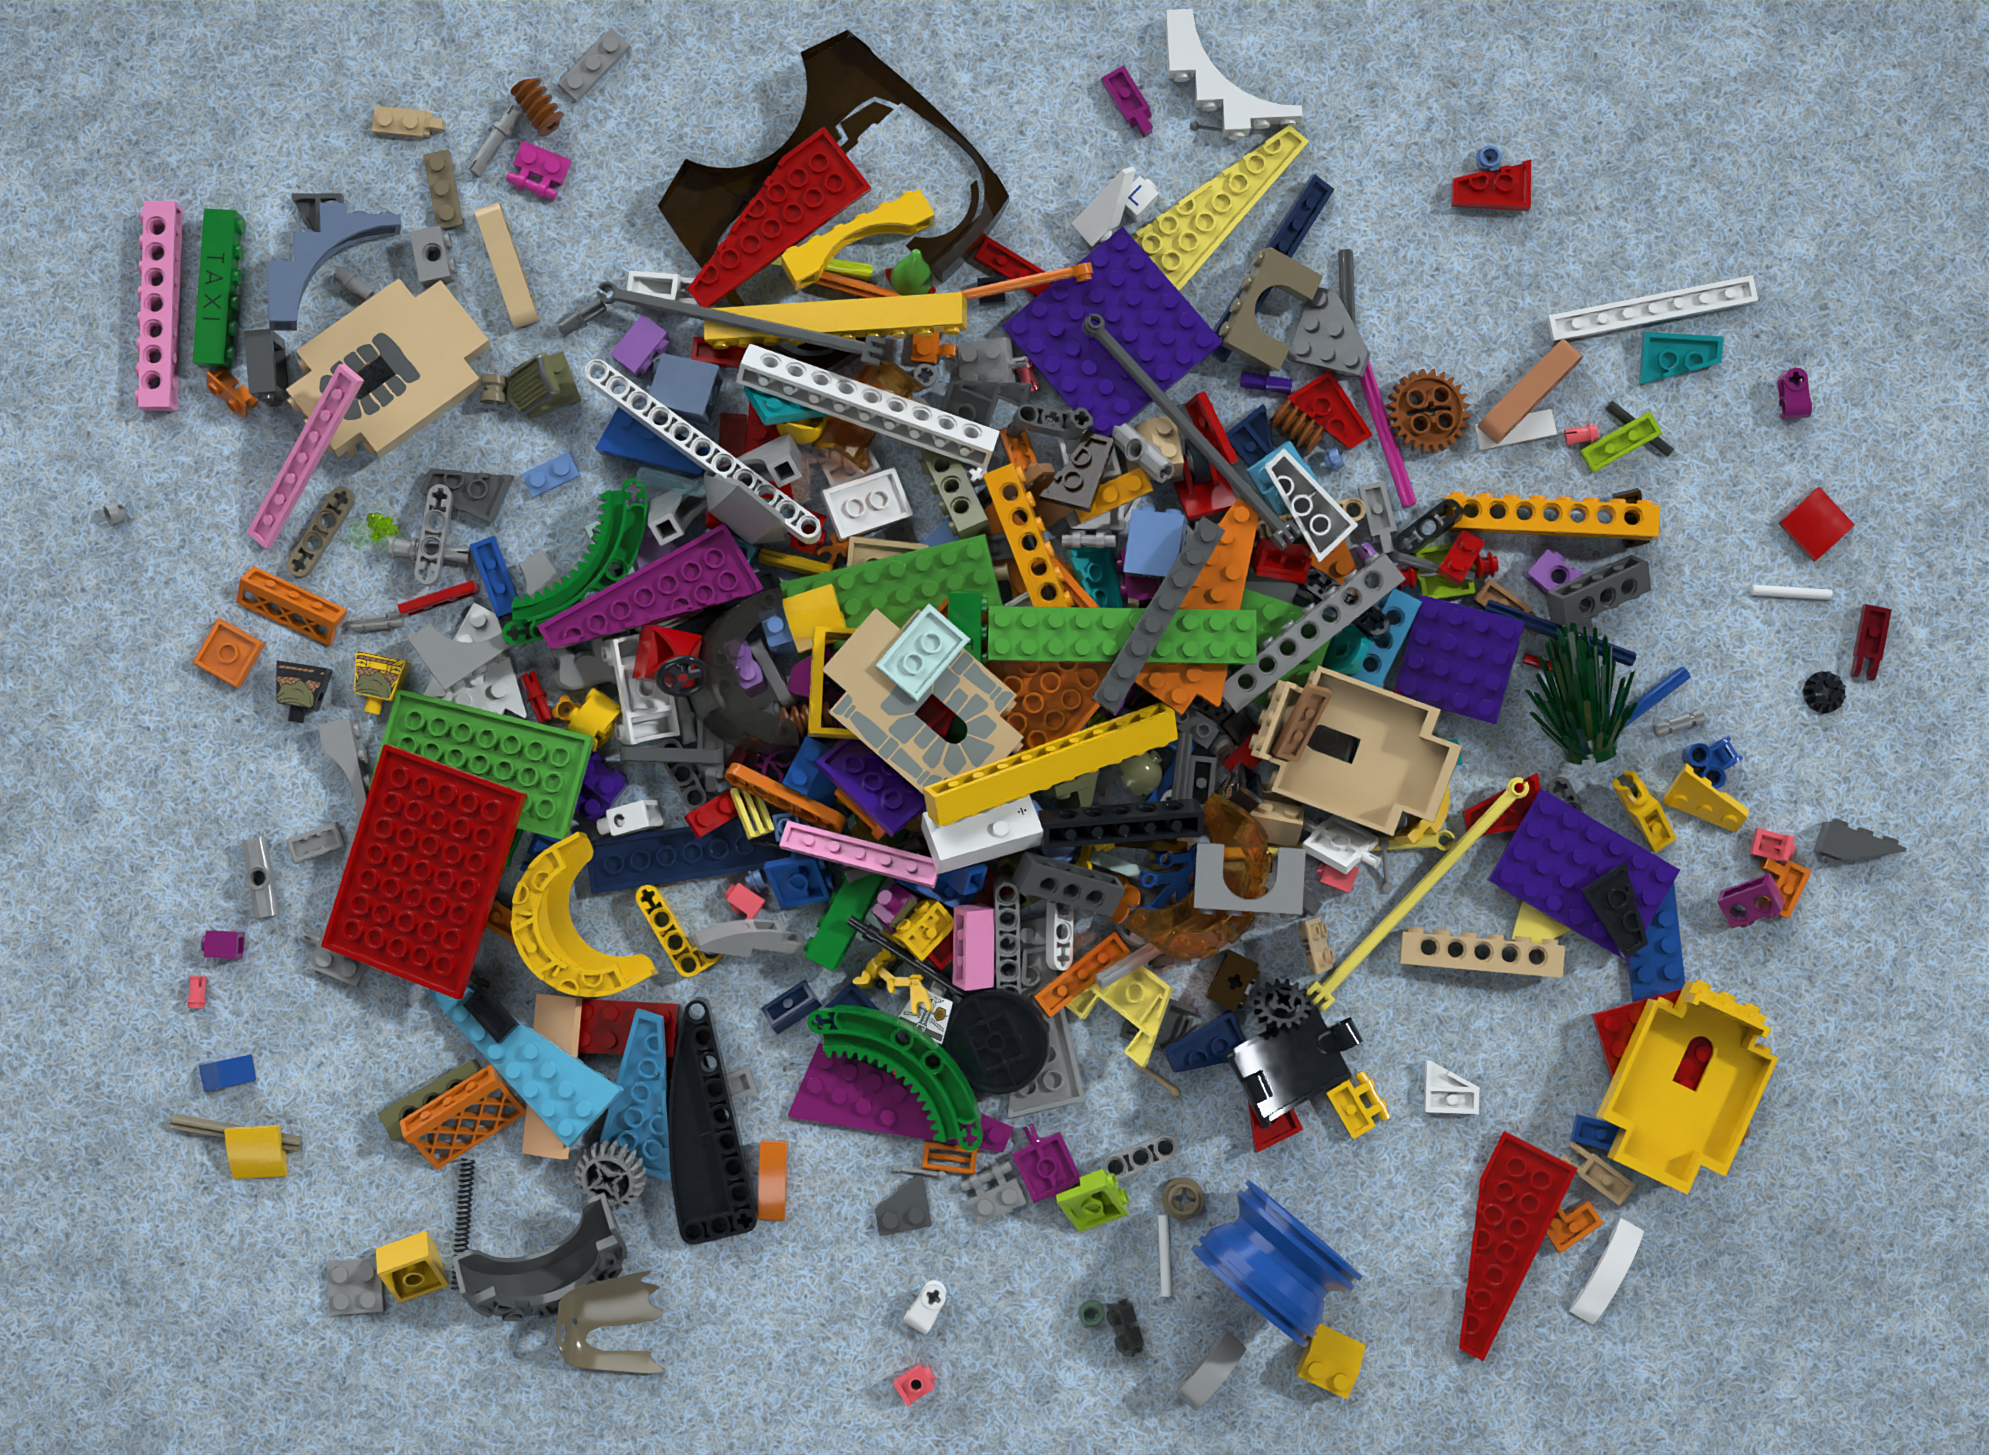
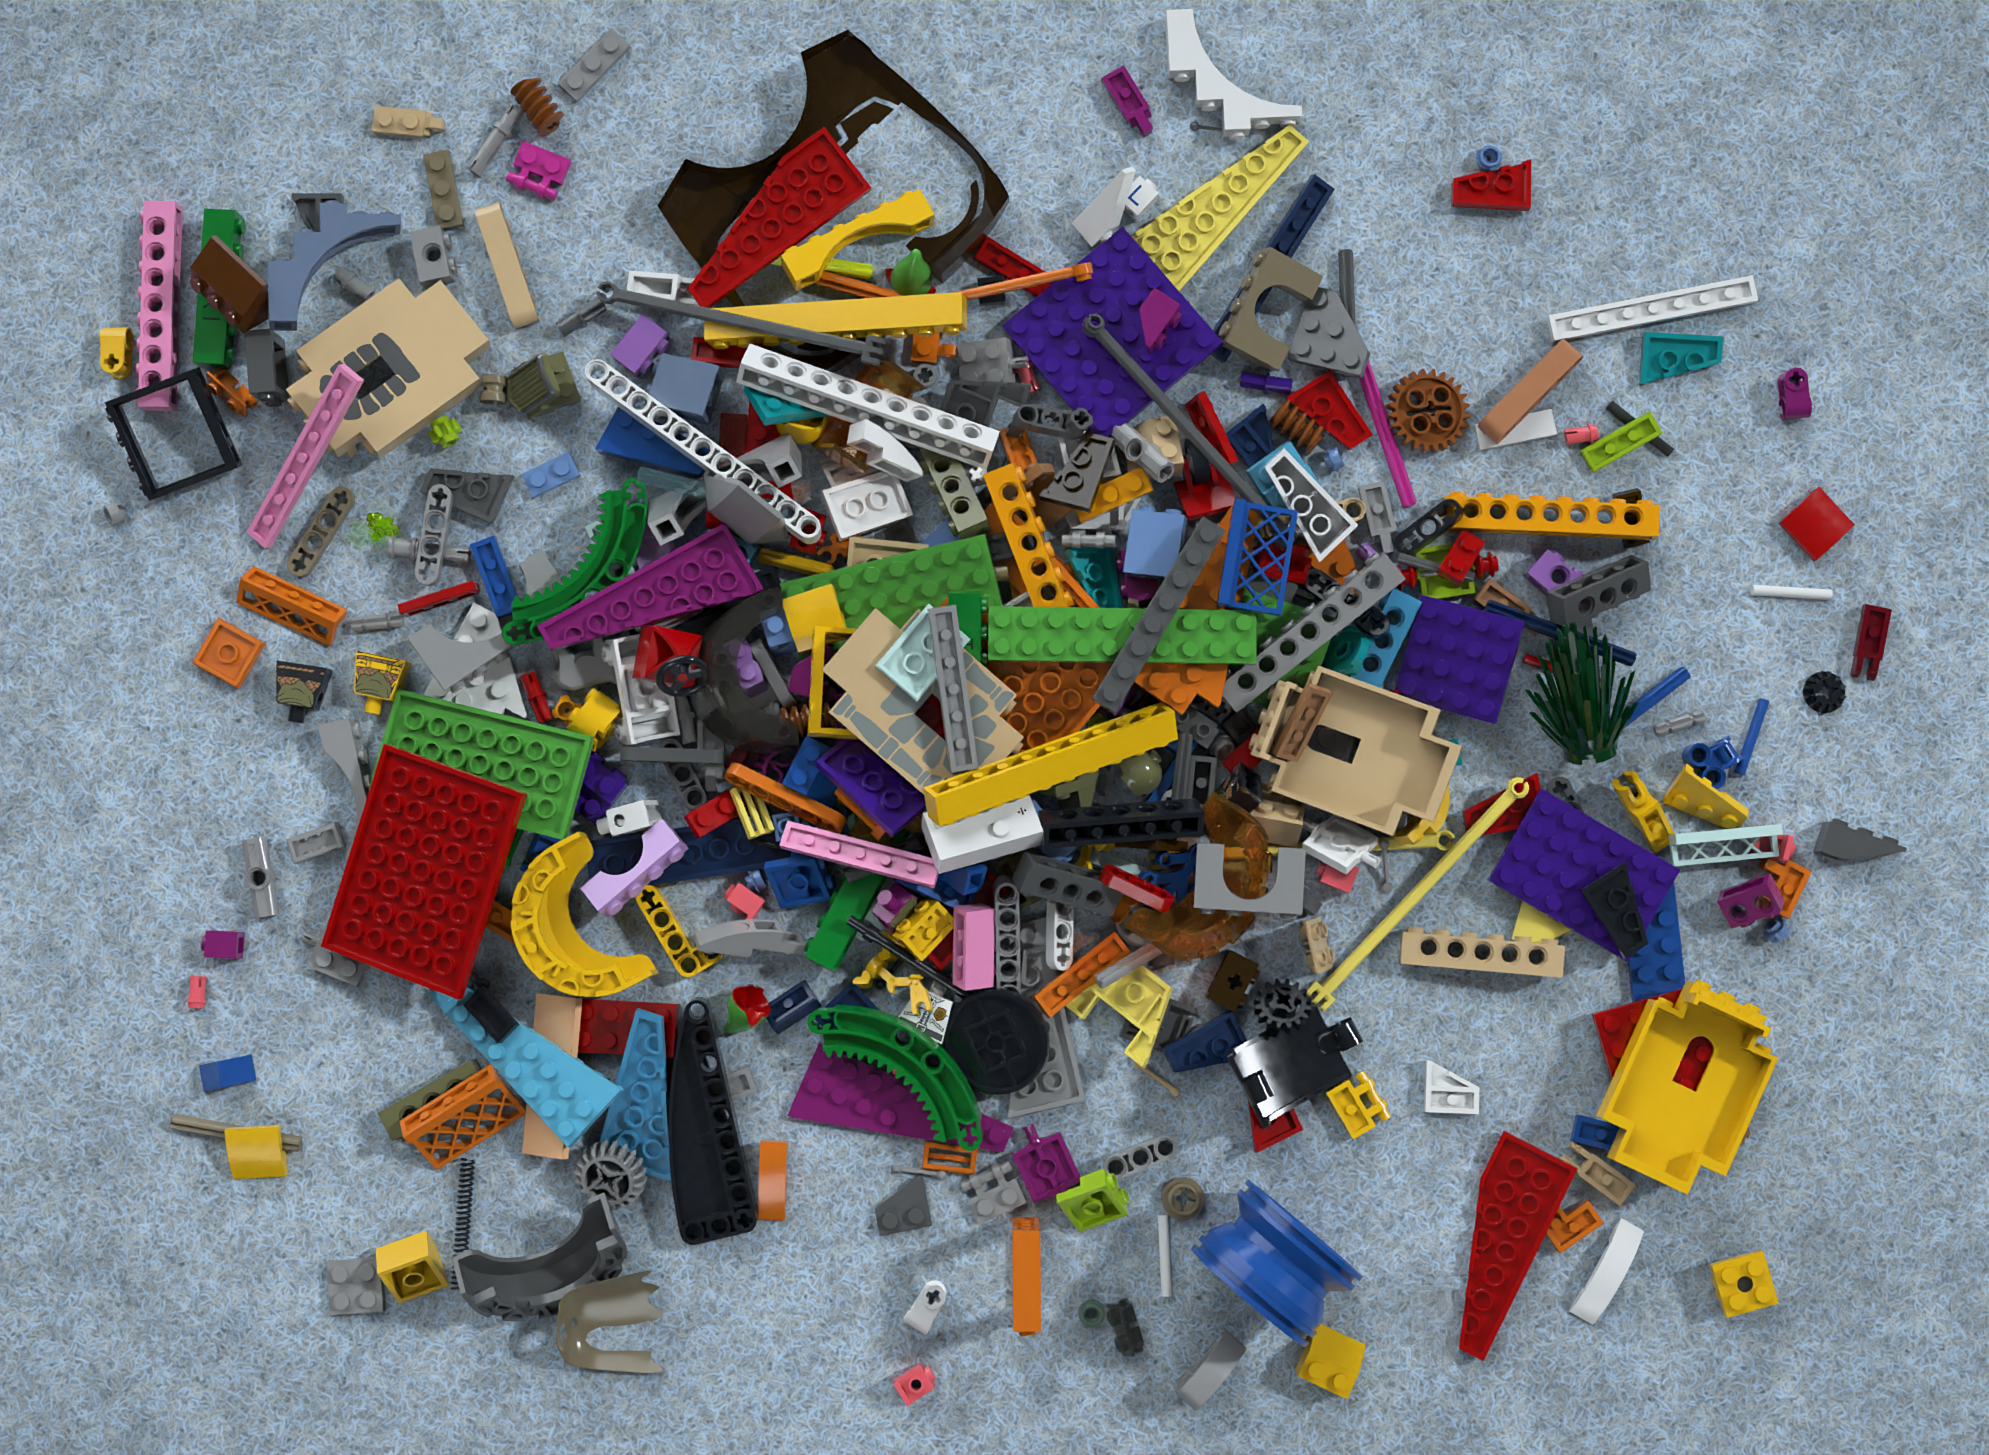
none -> yellow piece [99,327,133,379]
none -> black window [104,367,242,501]
none -> reddish brown slope [190,235,269,333]
none -> lime gear [427,416,462,448]
none -> lavender arch [580,818,689,918]
none -> red hat [724,984,771,1033]
none -> white slope [847,419,924,482]
none -> light grey plate [927,605,978,773]
none -> orange window [1012,1217,1041,1337]
none -> red beam [1099,864,1175,912]
none -> magenta slope [1139,287,1182,354]
none -> blue fence [1216,498,1298,616]
none -> light aqua fence [1668,824,1783,866]
none -> yellow piece [1709,1250,1779,1318]
none -> blue bar [1734,698,1770,776]
none -> medium blue plate [1763,919,1789,943]

